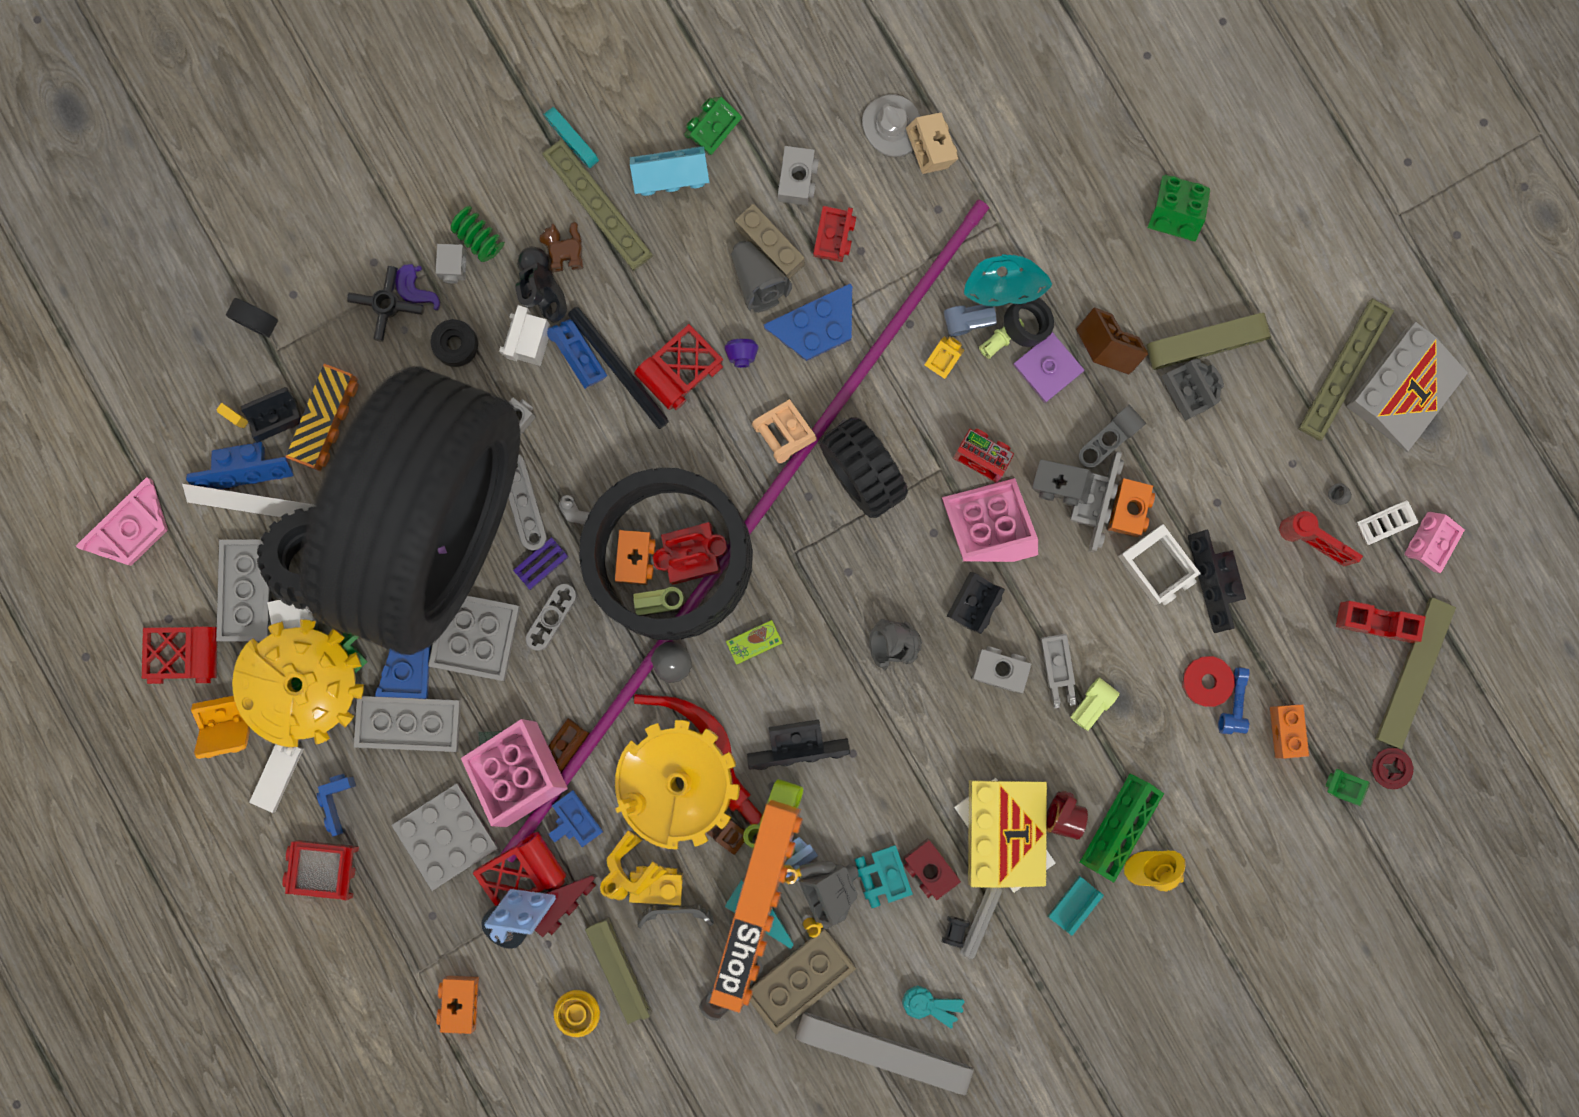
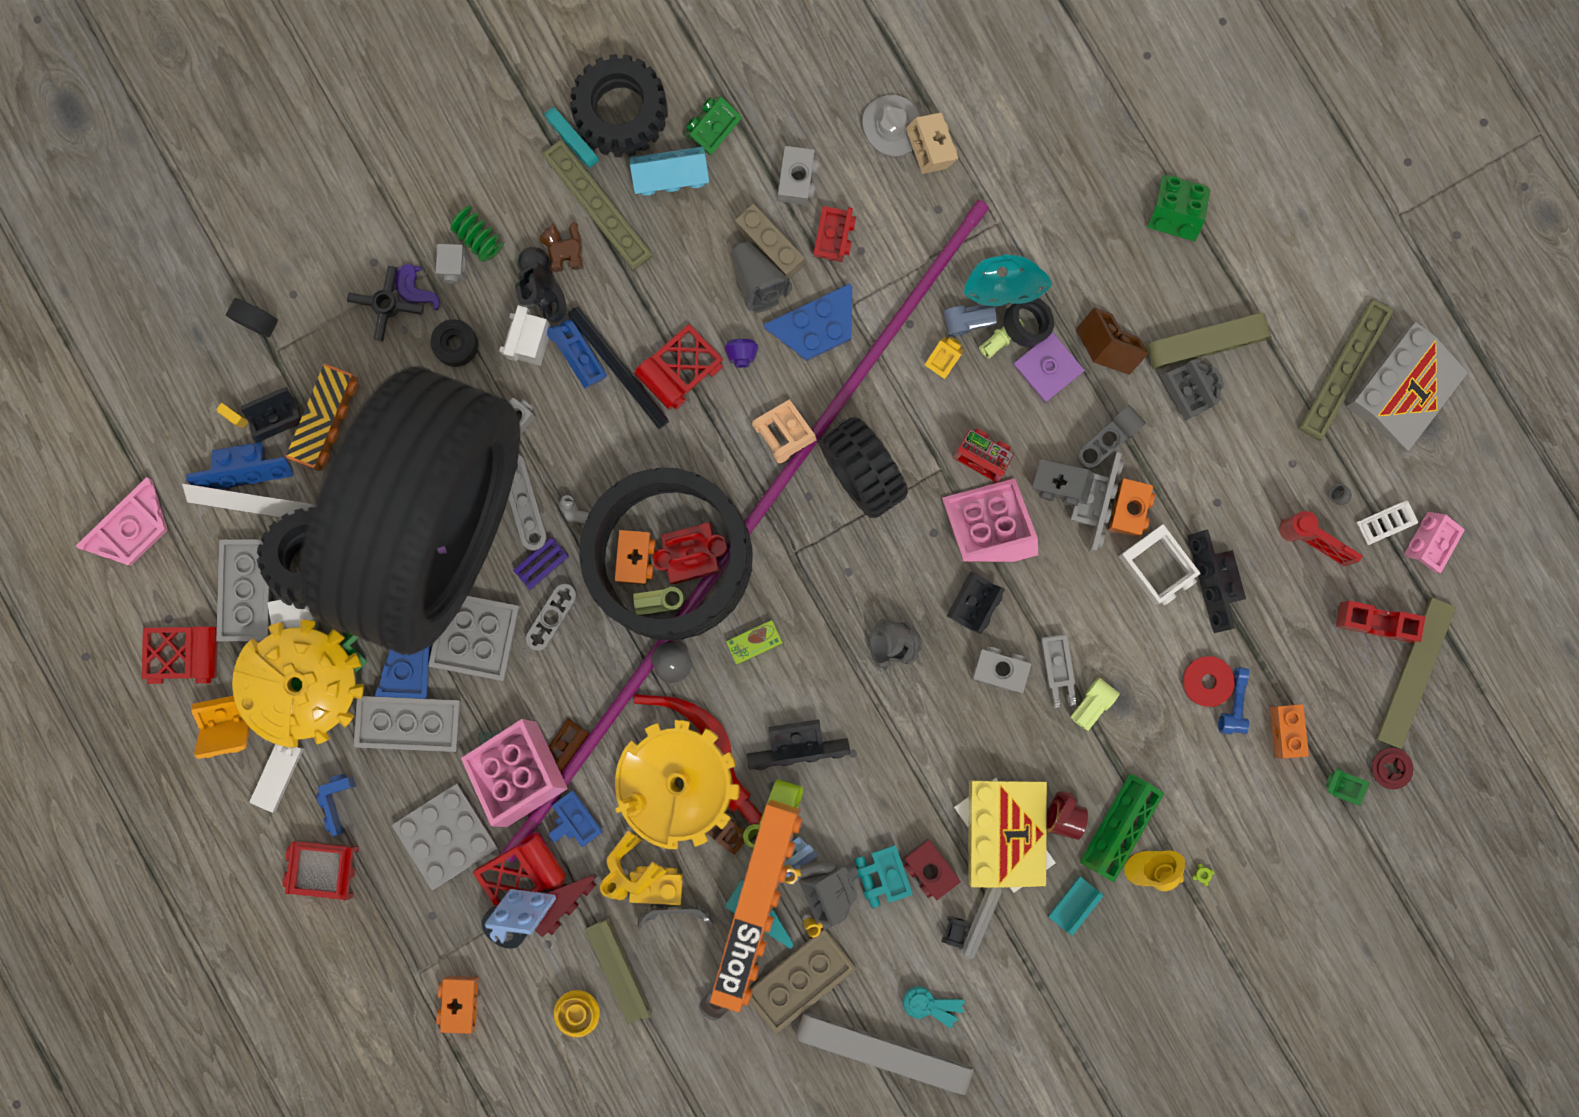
none -> black tyre [570,54,668,157]
none -> lime piece [1192,864,1215,886]

